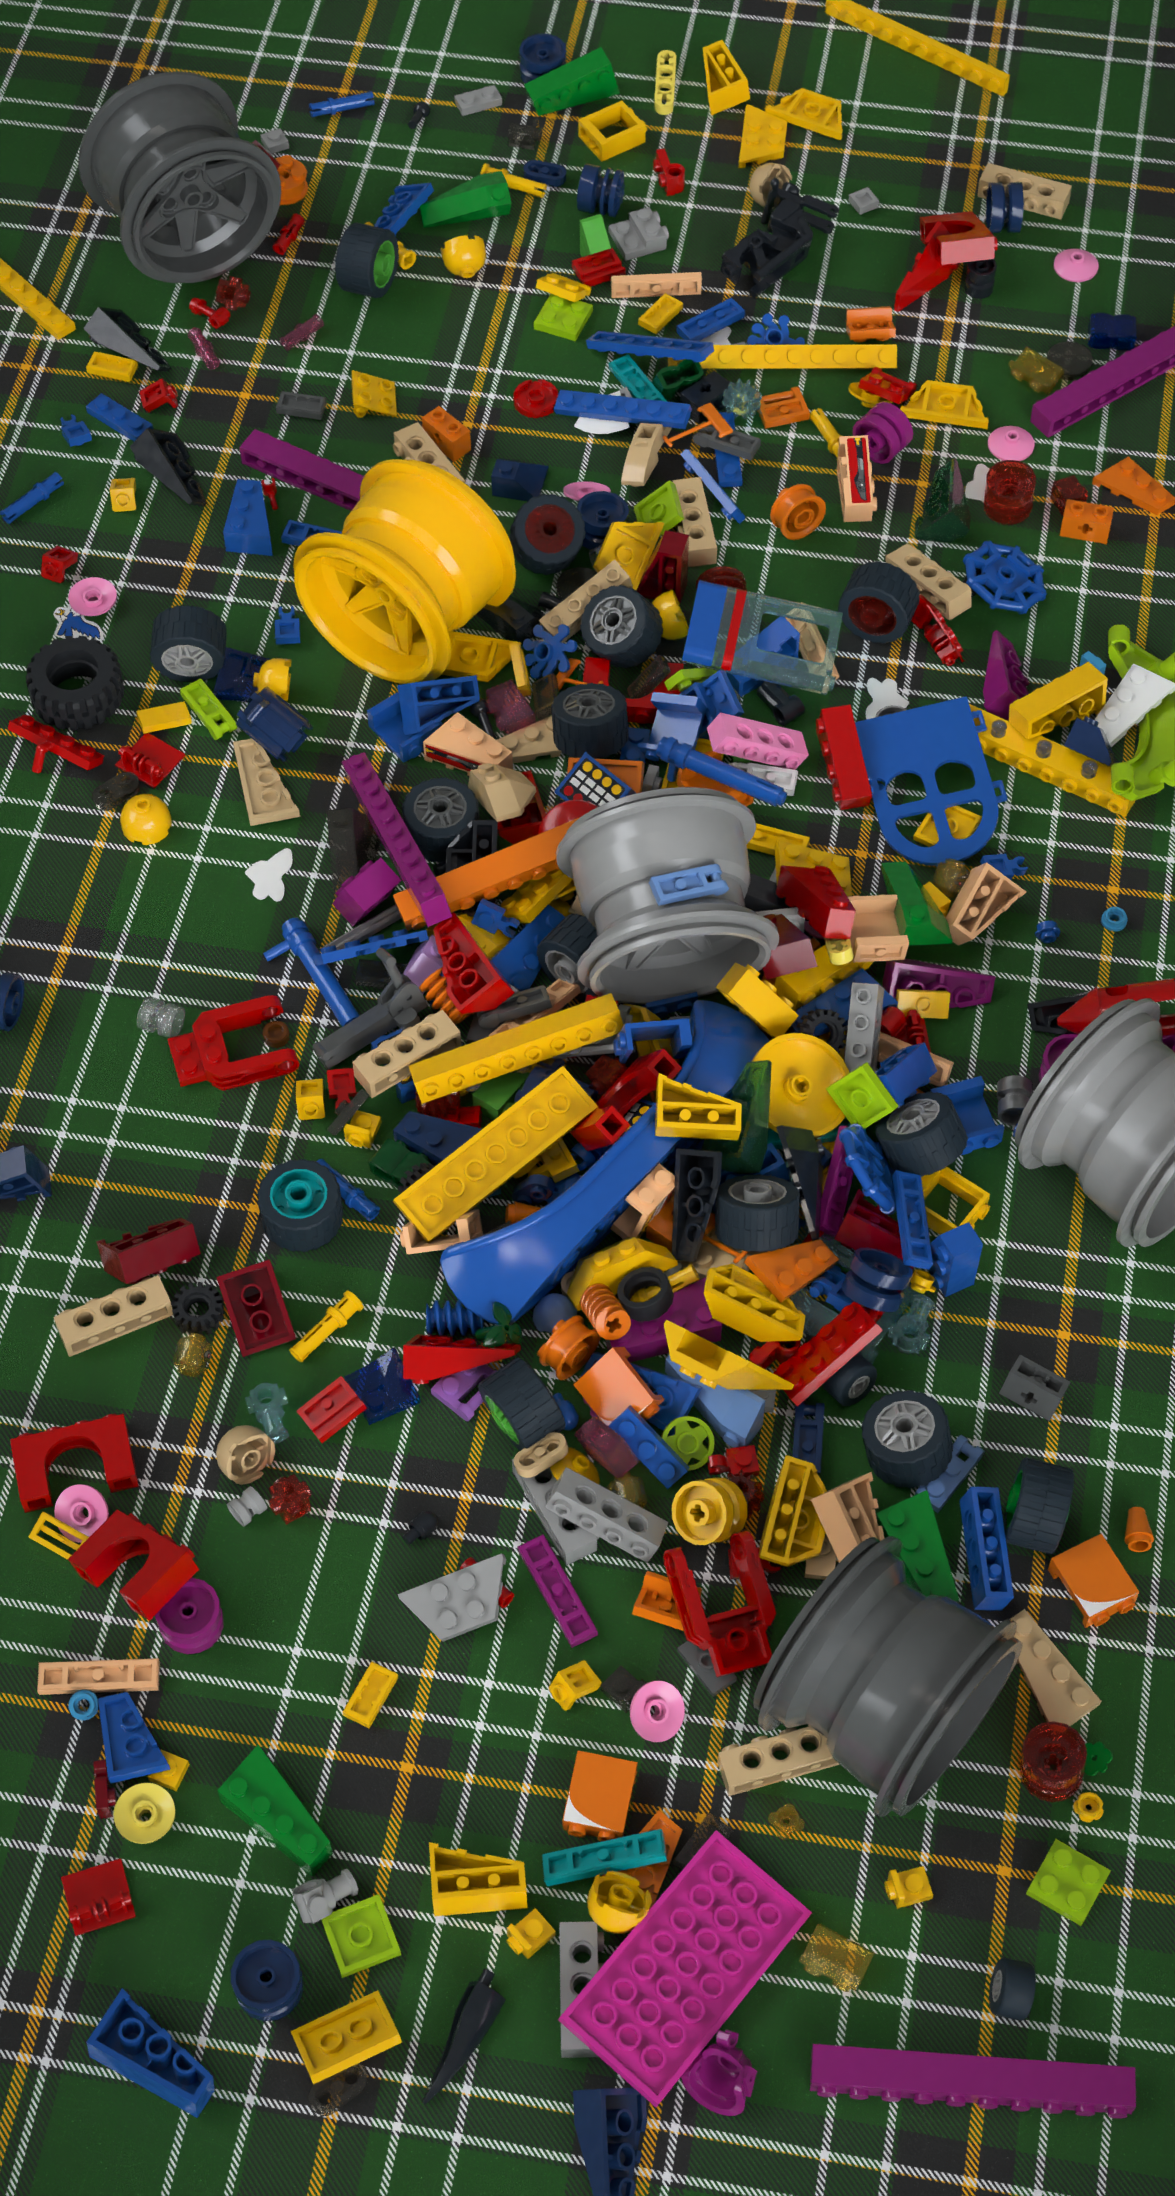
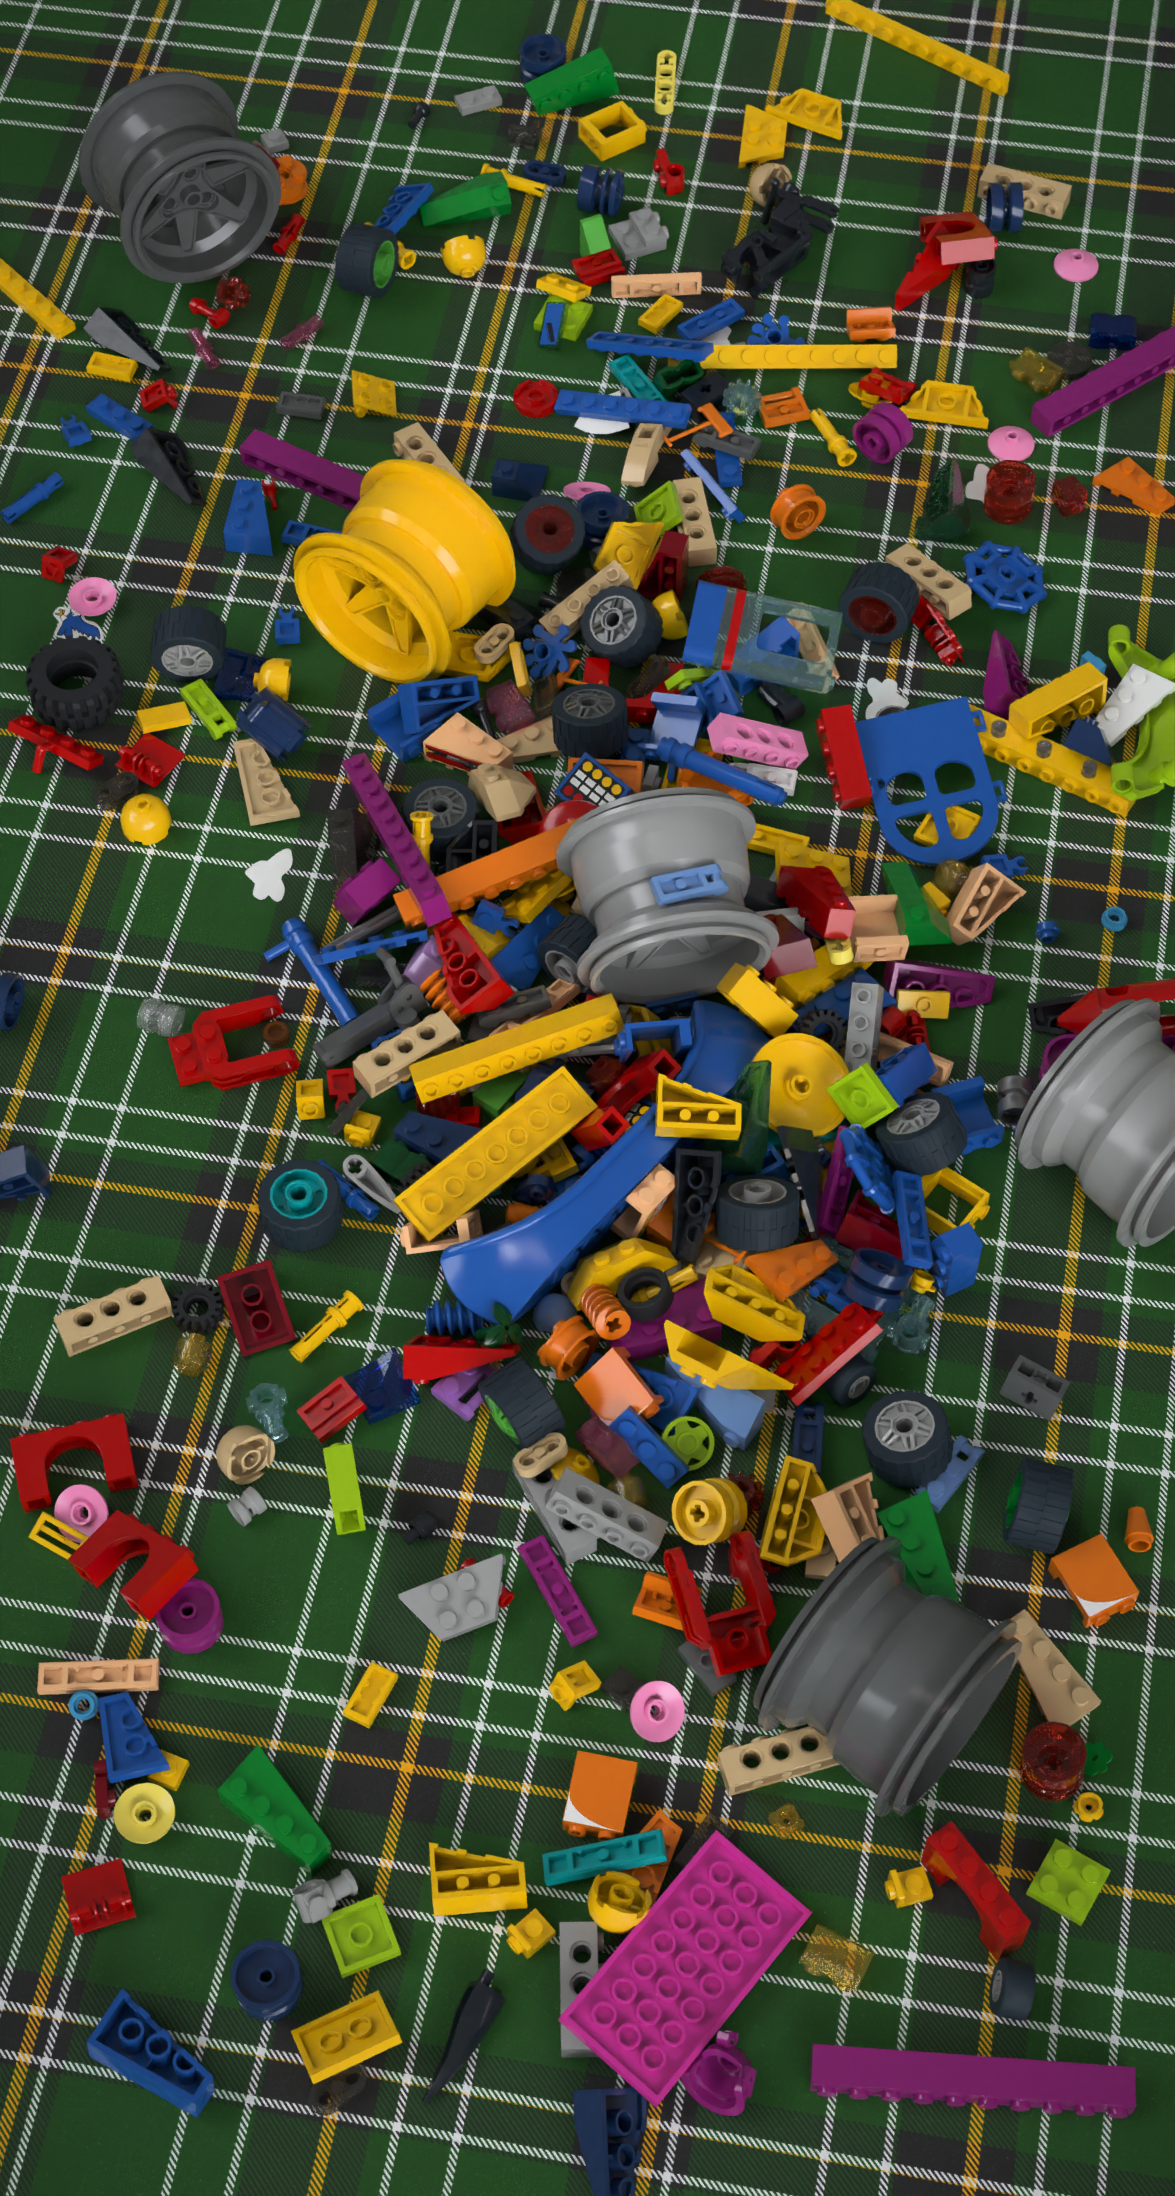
dark red wedge [96,1218,201,1284] -> none
yellow bracket [110,478,136,512] -> none
clear red brick [268,1474,312,1525] -> none
blue pin [309,91,375,118] -> none
orange brick [422,406,471,462] -> none
blue cylinder [553,1393,579,1430] -> none
yellow wedge [703,40,750,115] -> none
red plate [707,1445,760,1479] -> none
wedge [836,435,877,522] -> none
light grey plate [848,187,879,215] -> none
blue brick [959,1487,1014,1611] -> none
orange brick [1060,499,1114,544] -> none
none -> lime brick [323,1443,366,1535]
none -> light grey piece [343,1154,401,1214]
none -> yellow pin [410,811,433,867]
none -> tan plate [474,623,514,664]
none -> slope [538,302,569,351]
none -> red arch [920,1821,1031,1962]

